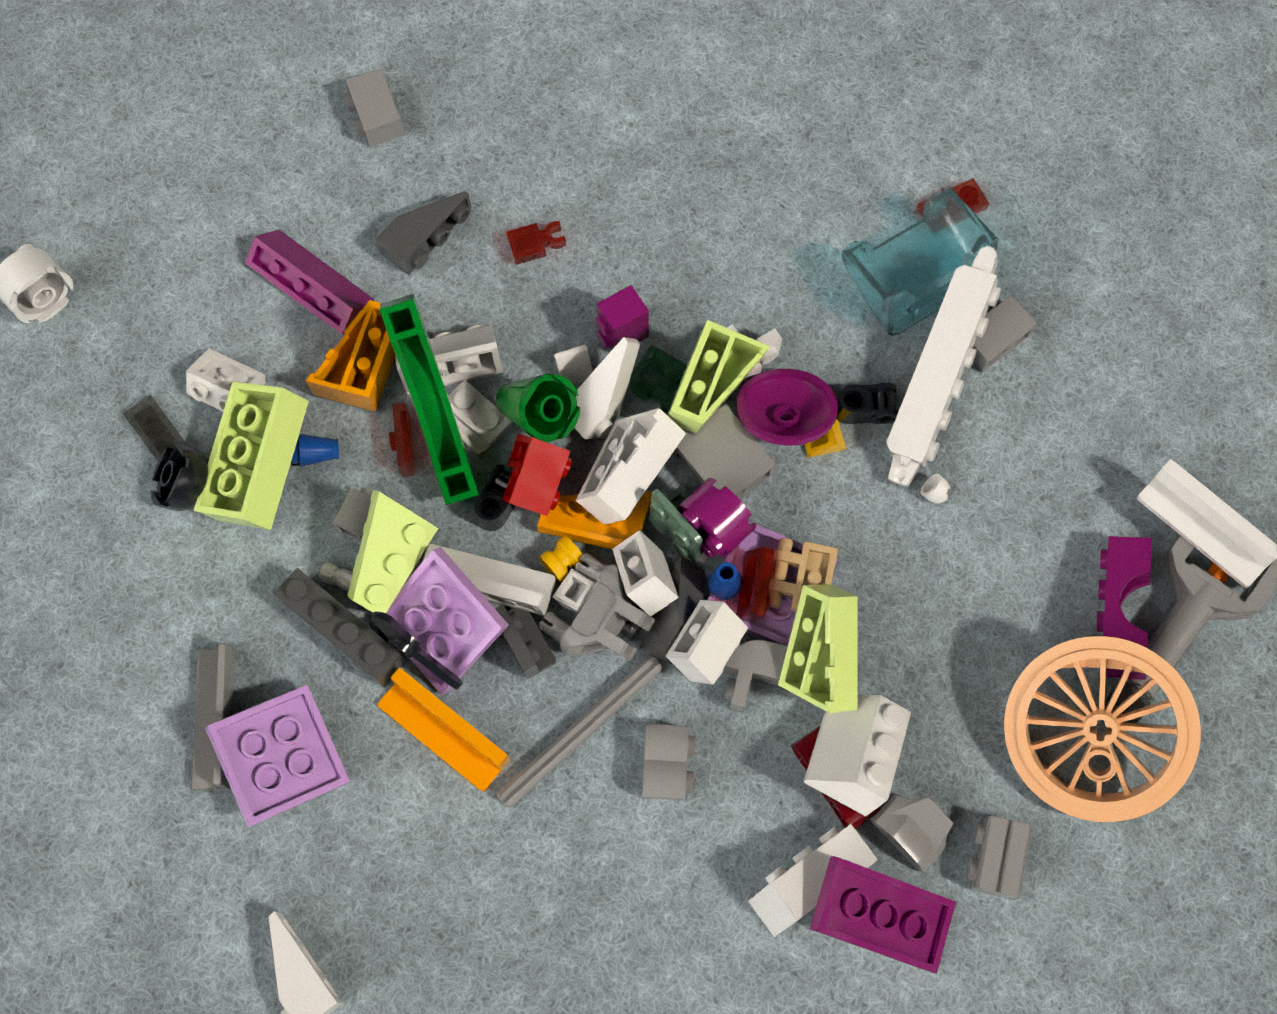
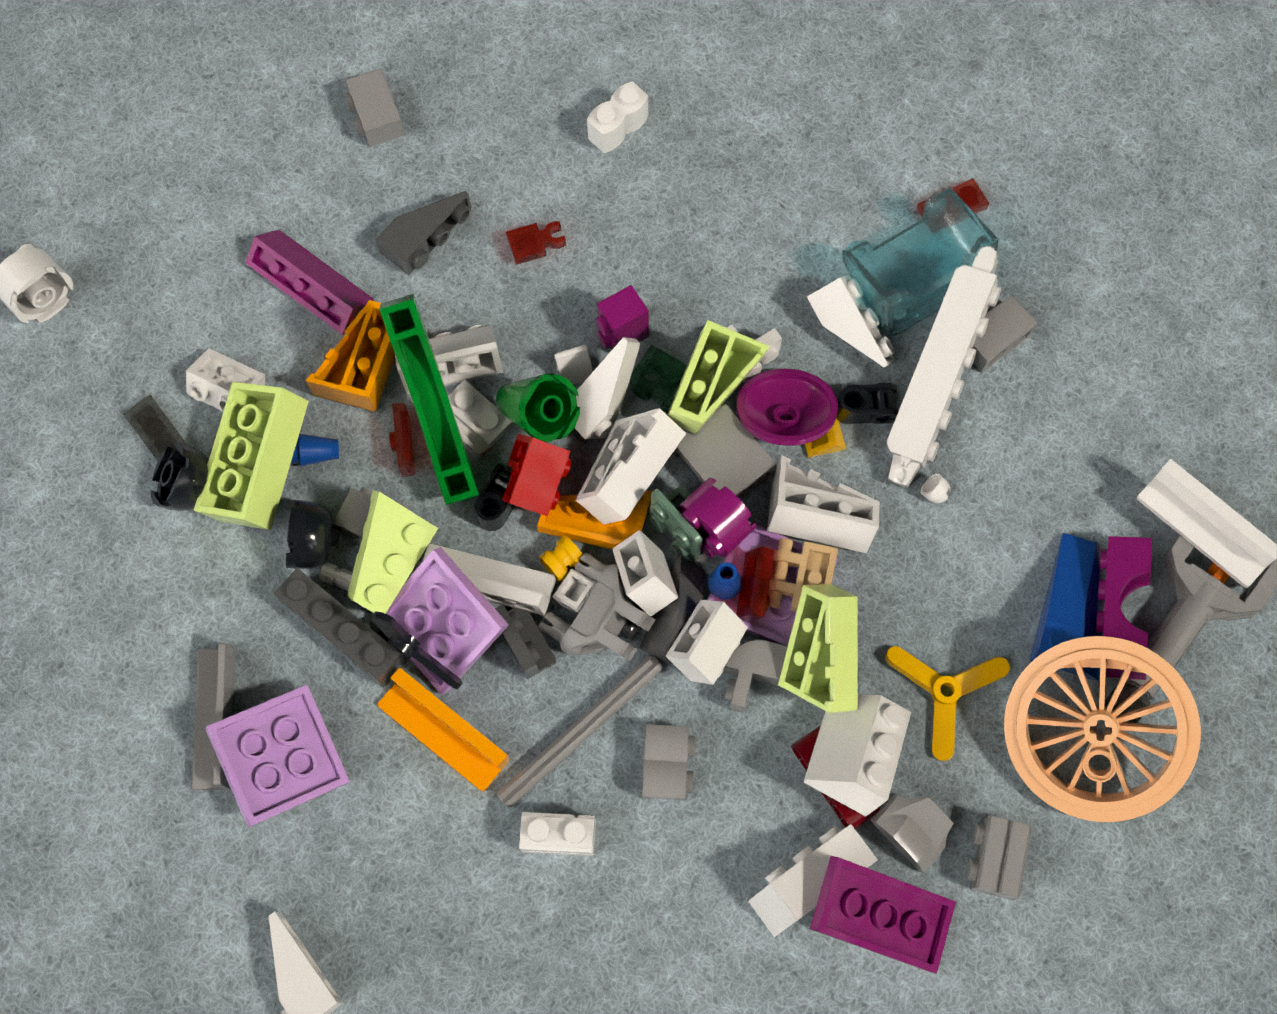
none -> black cylinder [286,500,340,569]
none -> white brick [519,812,596,856]
none -> white brick [587,82,648,153]
none -> white wedge [767,455,880,553]
none -> white slope [807,275,895,367]
none -> yellow piece [885,646,1010,762]
none -> blue wedge [1029,533,1103,682]

